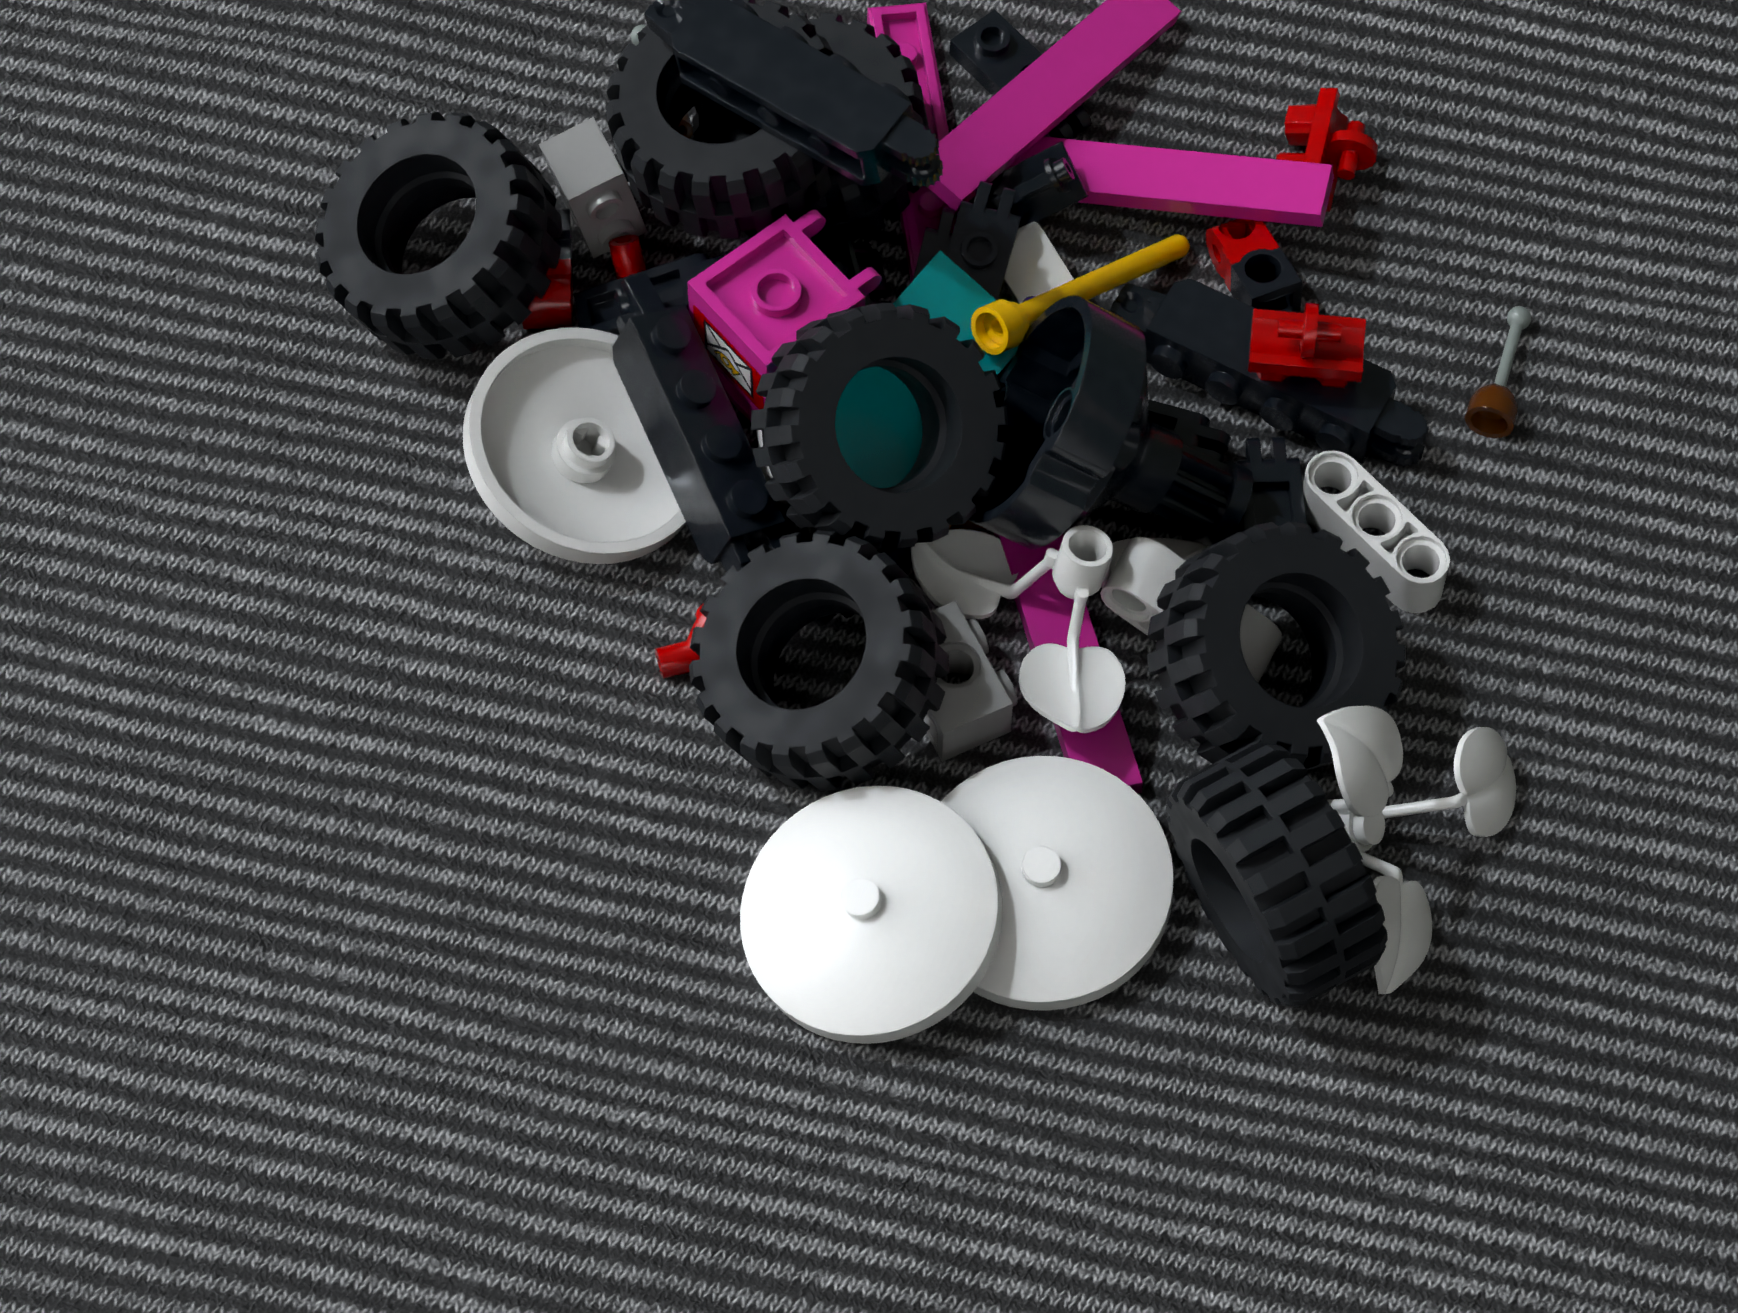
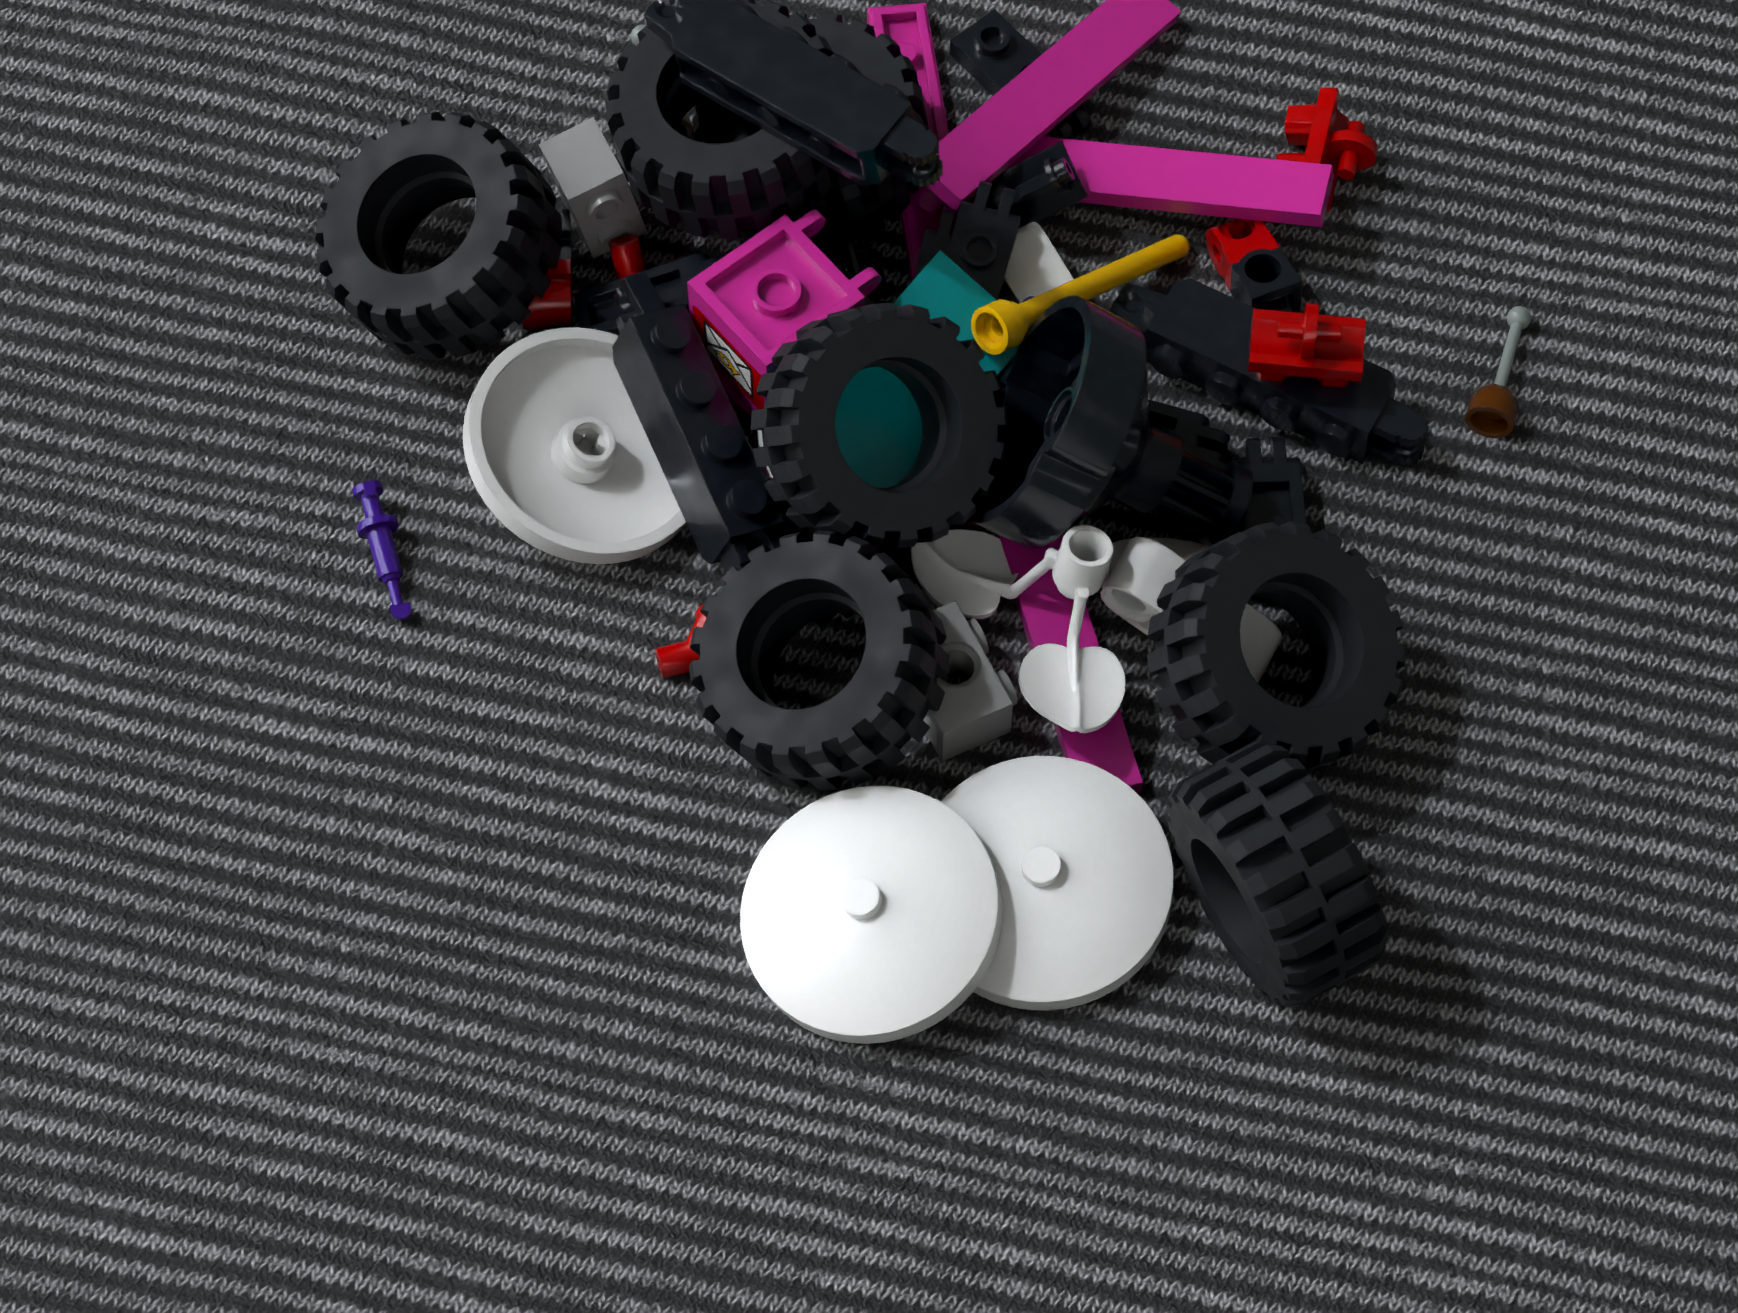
white beam [1303,450,1450,613] -> none
white plant [1317,706,1516,994] -> none
none -> dark purple piece [352,480,411,621]

